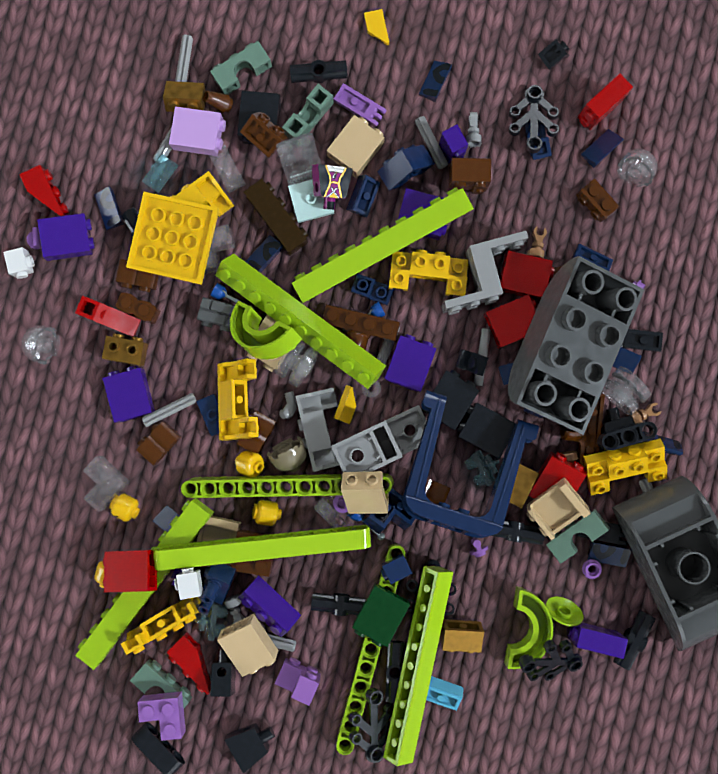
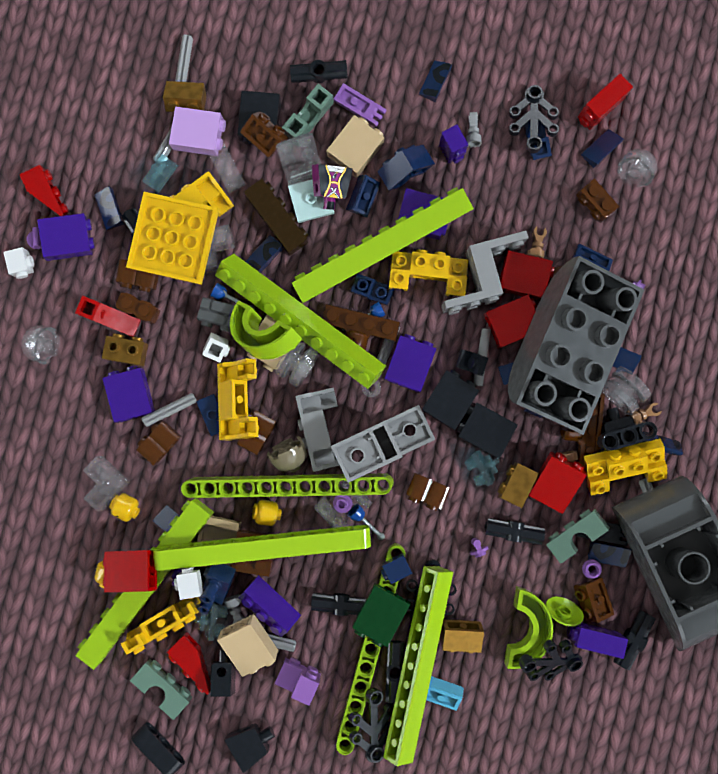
medium lavender brick [137,691,186,741] -> none
reddish brown cone [203,90,233,113] -> none
sand green arch [210,41,272,95] -> none
yellow head [235,450,264,477] -> none
light grey arm [279,391,297,419] -> none
yellow tile [334,385,356,424] -> none
tan panel [341,471,389,514] -> none
dark blue brick [363,488,415,534] -> none
yellow tile [364,9,389,45] -> none
dark blue piece [401,390,539,538] -> none
light grey axle [415,116,448,169] -> none
reddish brown brick [448,158,491,194] -> none
tan panel [526,477,591,540] -> none
black bracket [538,39,570,70] -> none
black hinge [621,329,663,352] -> none
none -> white brick [202,332,230,362]
none -> reddish brown bracket [574,577,615,623]

